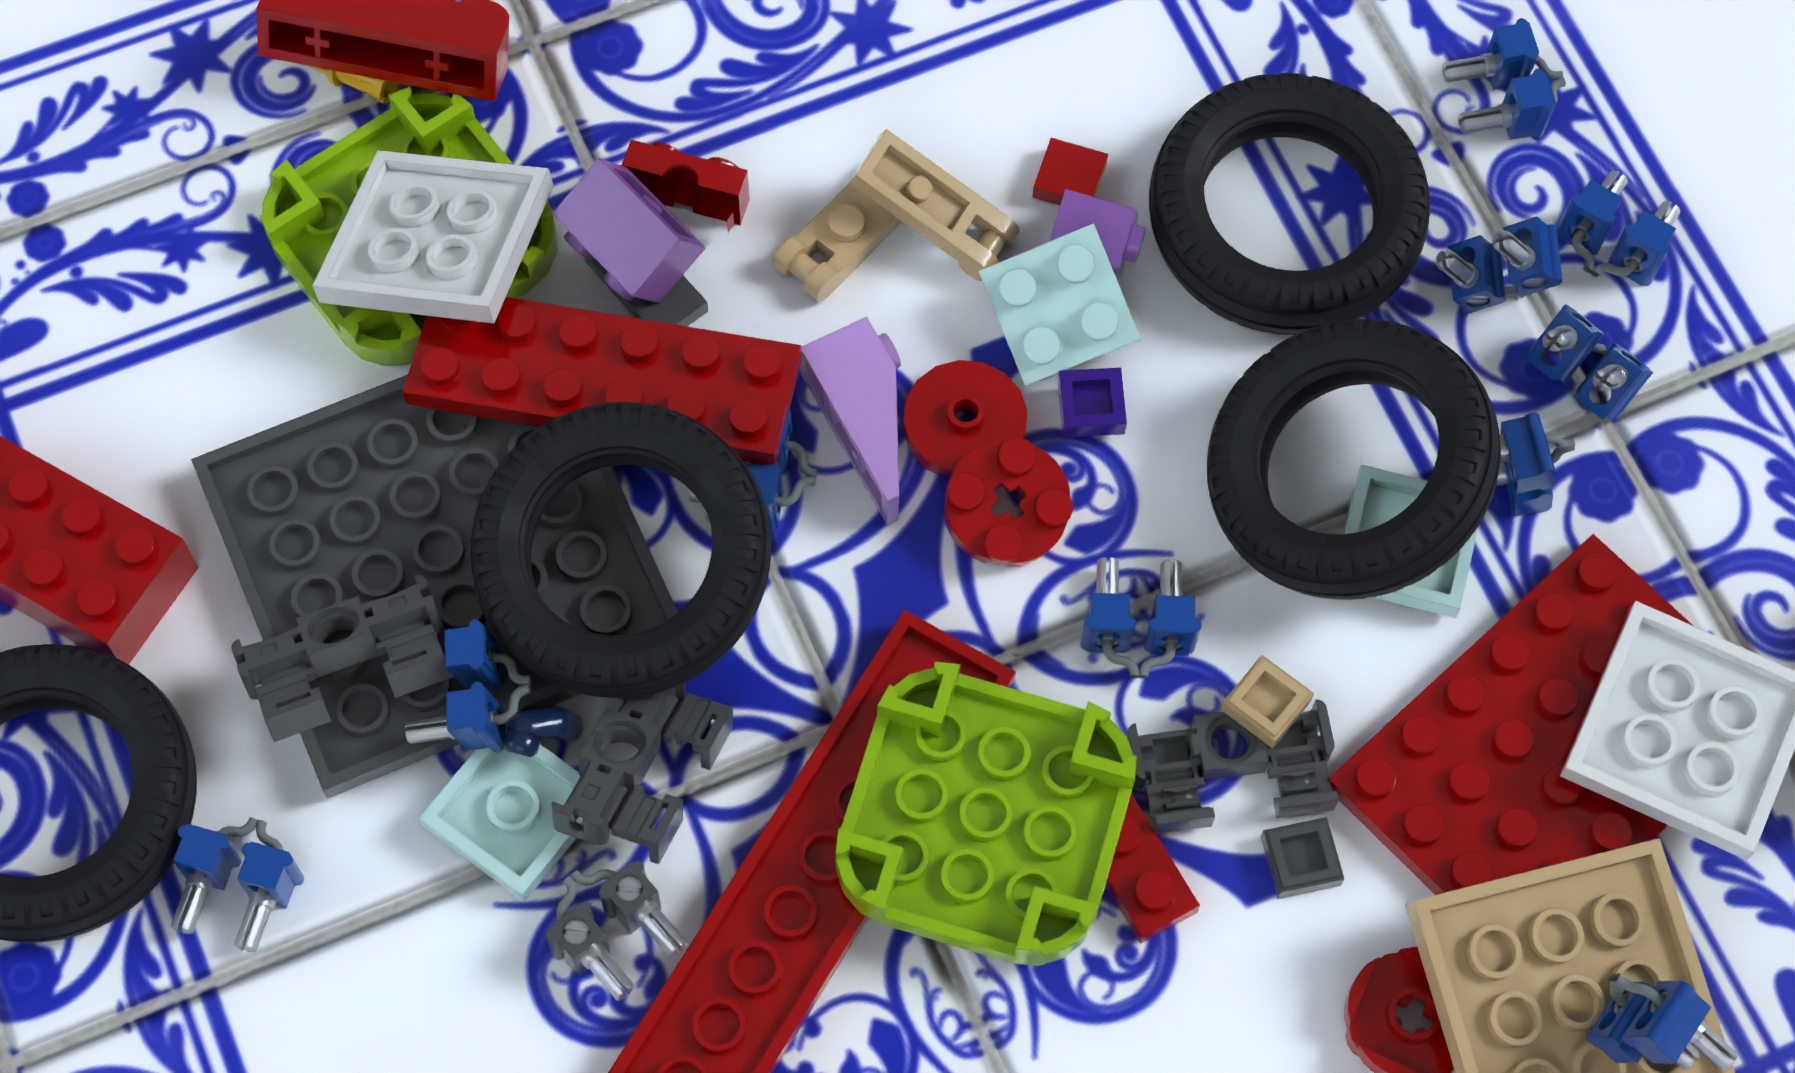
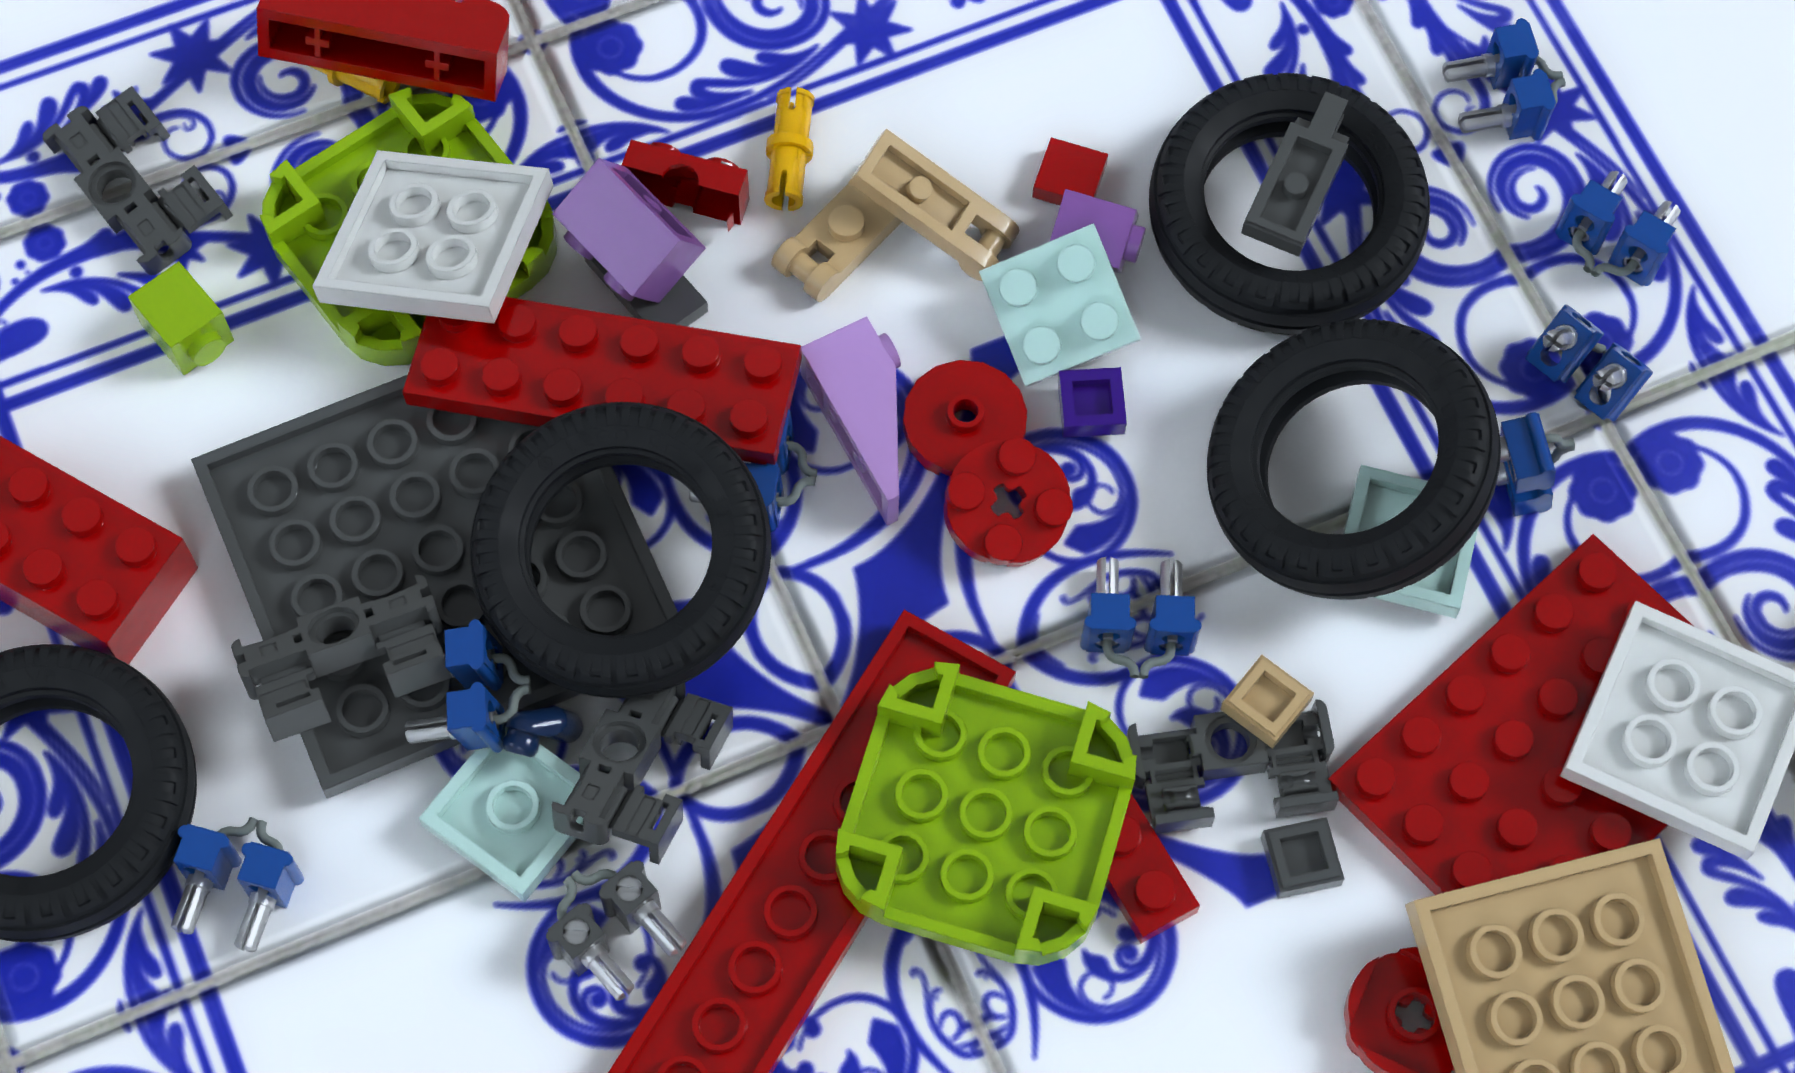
blue piece [1435,216,1563,313] -> none
blue piece [1586,973,1738,1070] -> none
none -> dark grey piece [43,86,233,275]
none -> lime brick [128,261,234,376]
none -> yellow pin [764,87,815,211]
none -> dark grey hinge [1241,91,1350,257]

